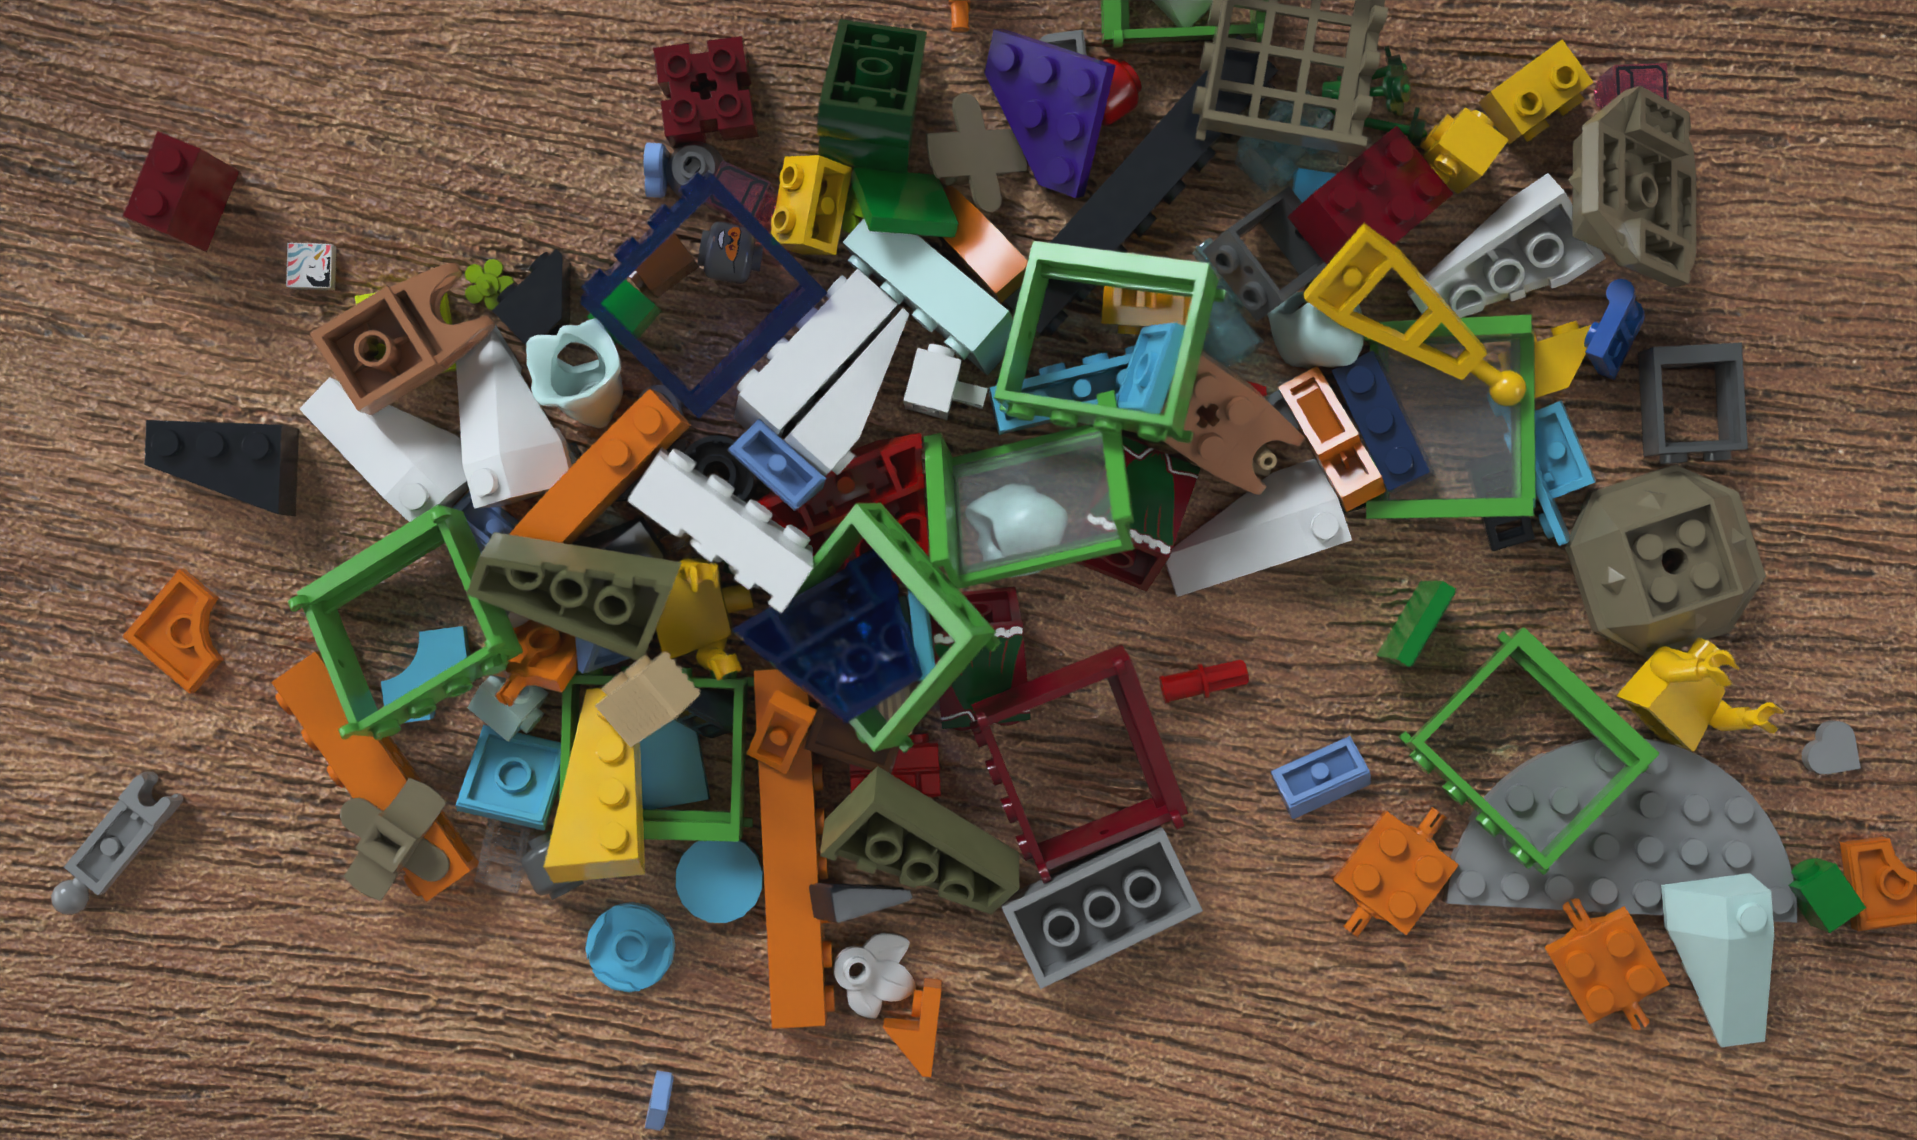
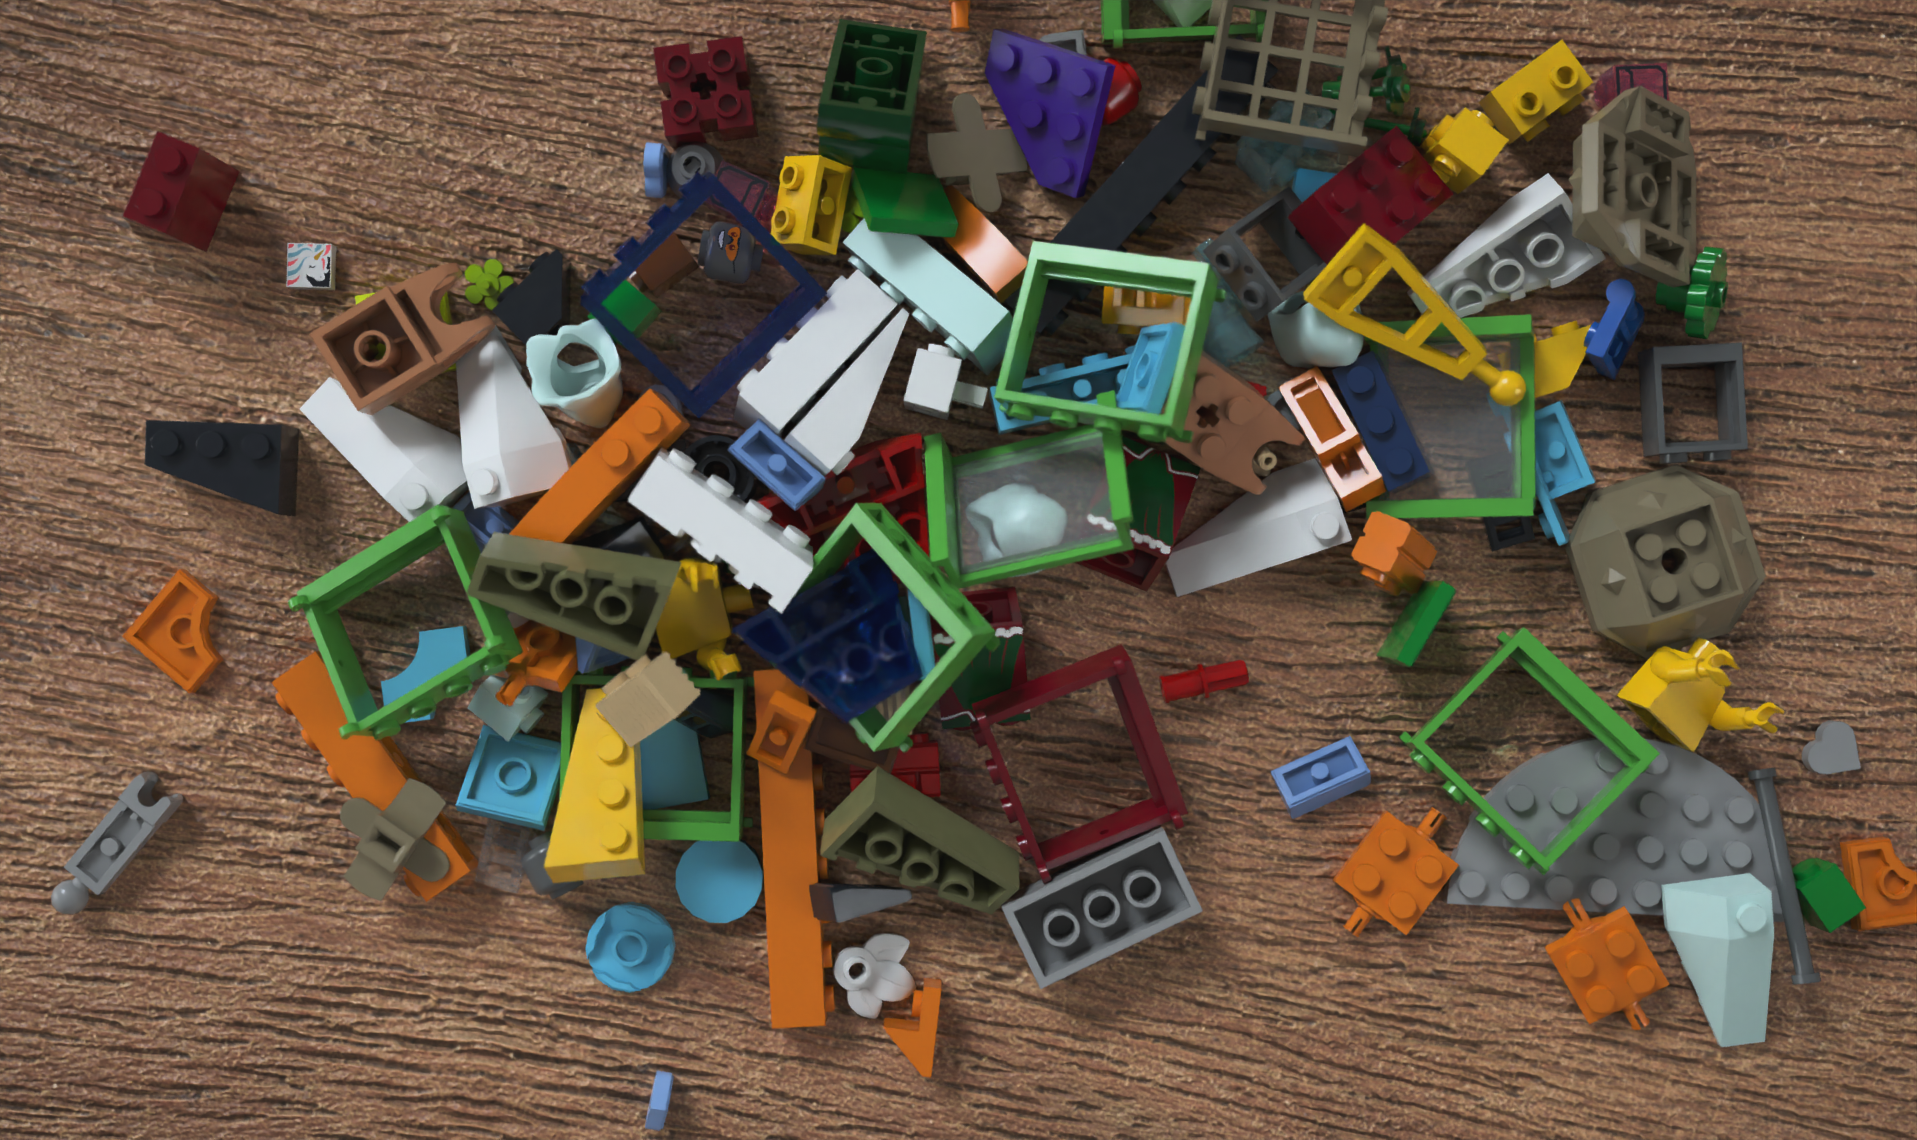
none -> orange brick [1351,511,1437,597]
none -> green plant [1656,246,1728,339]
none -> dark grey bar [1748,768,1821,985]

